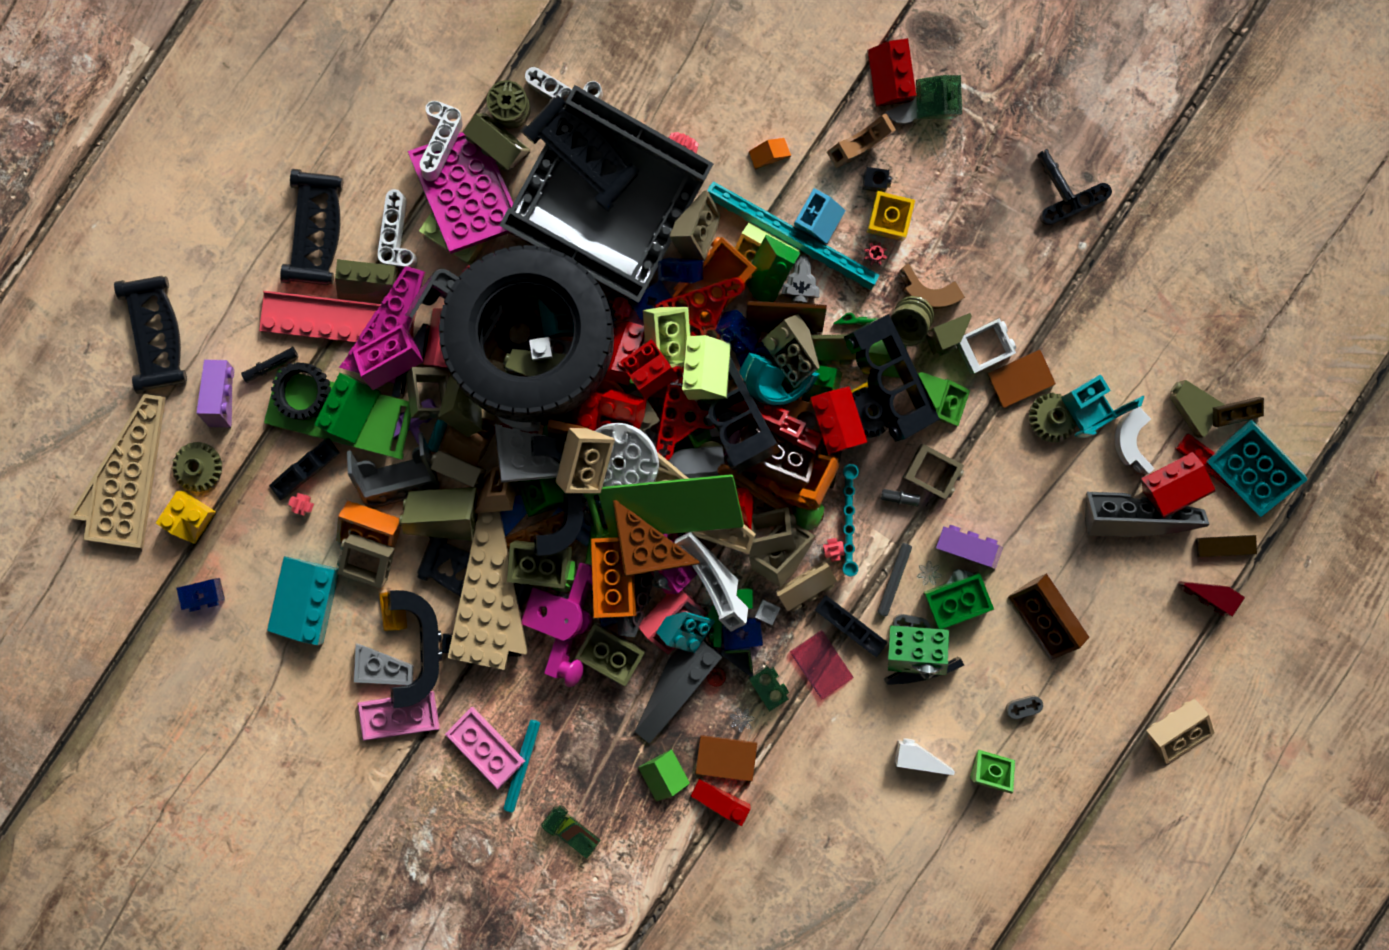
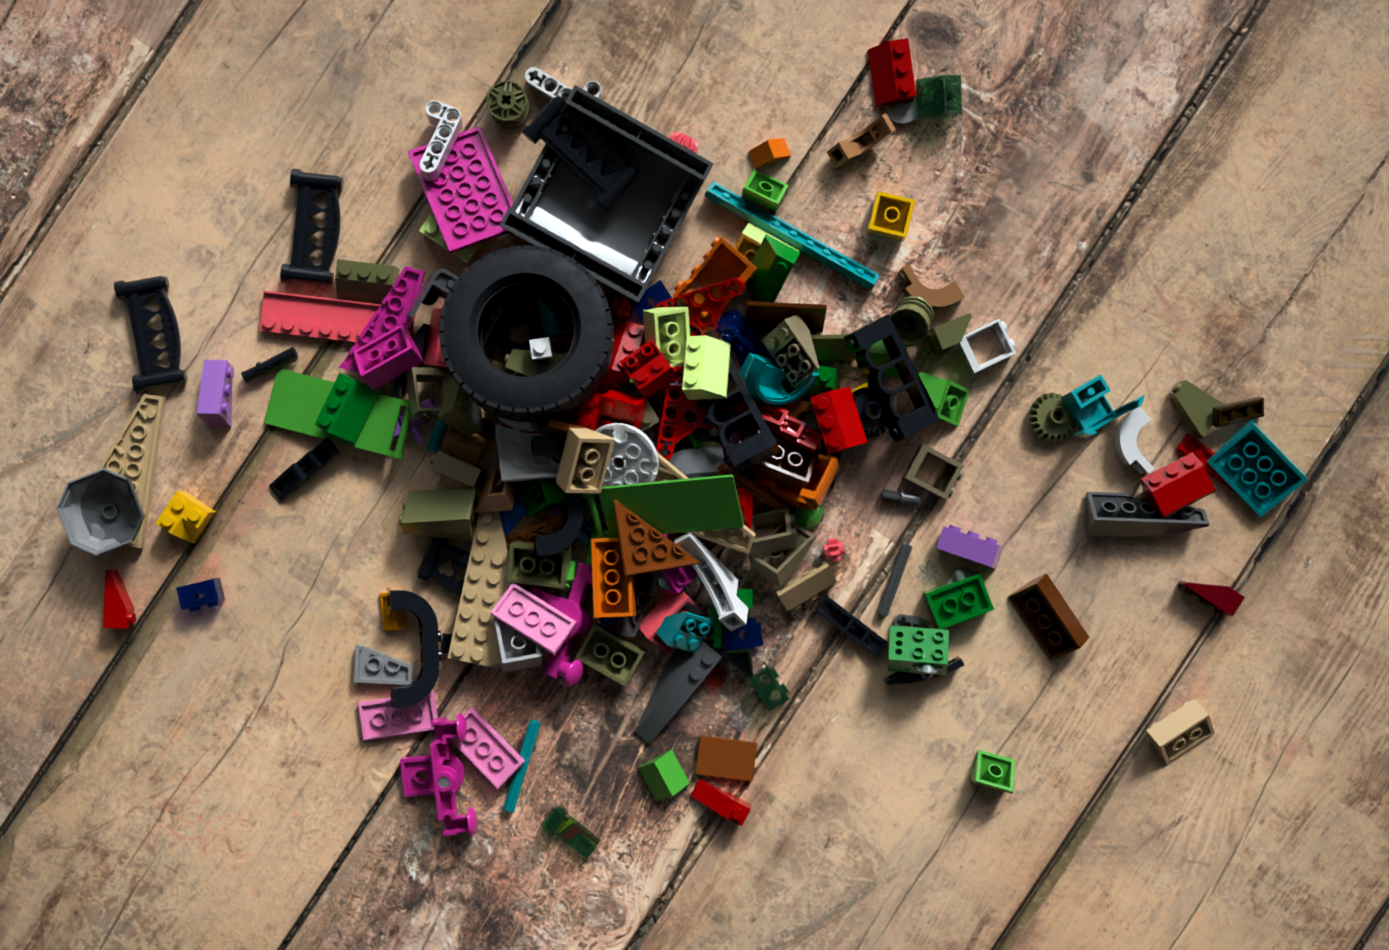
olive gear [172,442,222,492] -> none
teal slope [267,556,339,645] -> none
black tyre [271,362,331,420] -> none
coral gear [288,493,314,516] -> none
orange slope [336,500,401,548] -> none
dark tan window [337,533,395,589] -> none
dark grey windscreen [347,432,439,508] -> none
white beam [378,189,417,268] -> none
olive slope [462,113,530,170] -> none
clear blue brick [658,257,703,283] -> none
dark tan slope [670,190,721,261] -> none
white plate [755,600,780,625] -> none
light grey rock [781,256,820,303] -> none
clear pink piece [790,630,854,700] -> none
medium azure slope [793,188,846,244] -> none
green hand [833,312,878,325] -> none
teal bar [842,464,859,577] -> none
black brick [862,167,892,192] -> none
coral gear [863,242,887,266] -> none
white slope [894,738,955,775] -> none
dark orange tile [987,350,1056,408] -> none
dark grey beam [1006,695,1043,719] -> none
black pin [1037,149,1076,204] -> none
black beam [1040,183,1112,225] -> none
dark brown tile [1196,535,1257,557] -> none
none -> dark grey rock [56,468,145,555]
none -> red slope [103,569,136,629]
none -> dark pink piece [400,713,478,836]
none -> bright pink tile [490,583,577,656]
none -> light grey slope [494,618,542,672]
none -> bright green slope [742,169,789,212]

